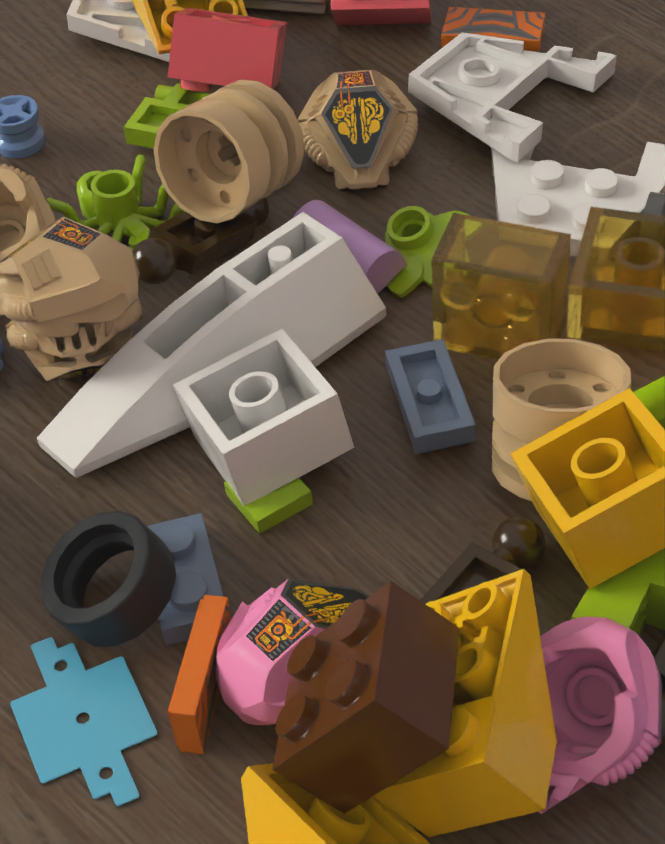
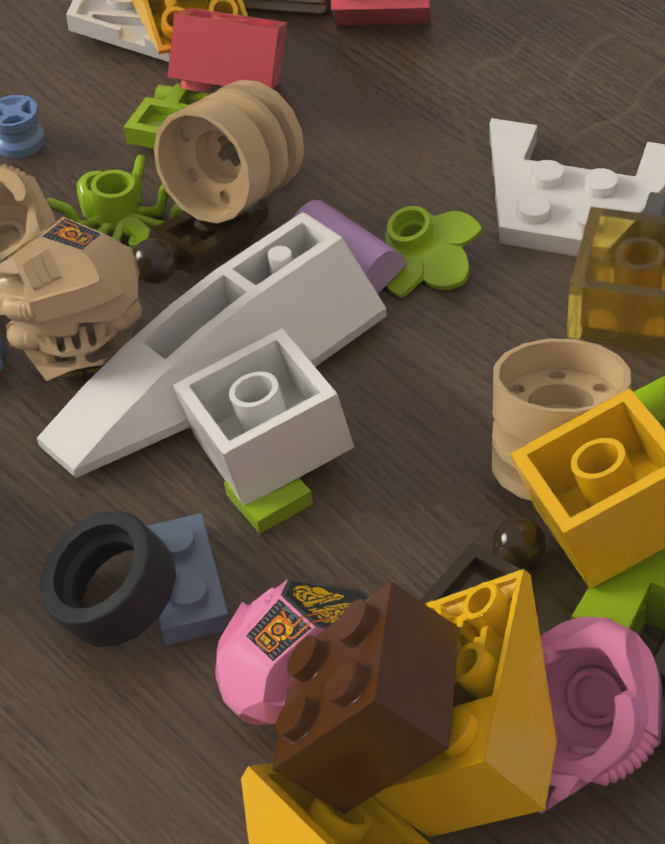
medium azure piece [10,637,158,807] -> none
orange tile [168,594,232,754] -> none
helmet [297,70,418,190] -> none
sand blue plate [385,339,476,454] -> none
white wing [408,32,617,162] -> none
clear yellow brick [431,213,571,360] -> none
tile [441,7,545,52] -> none

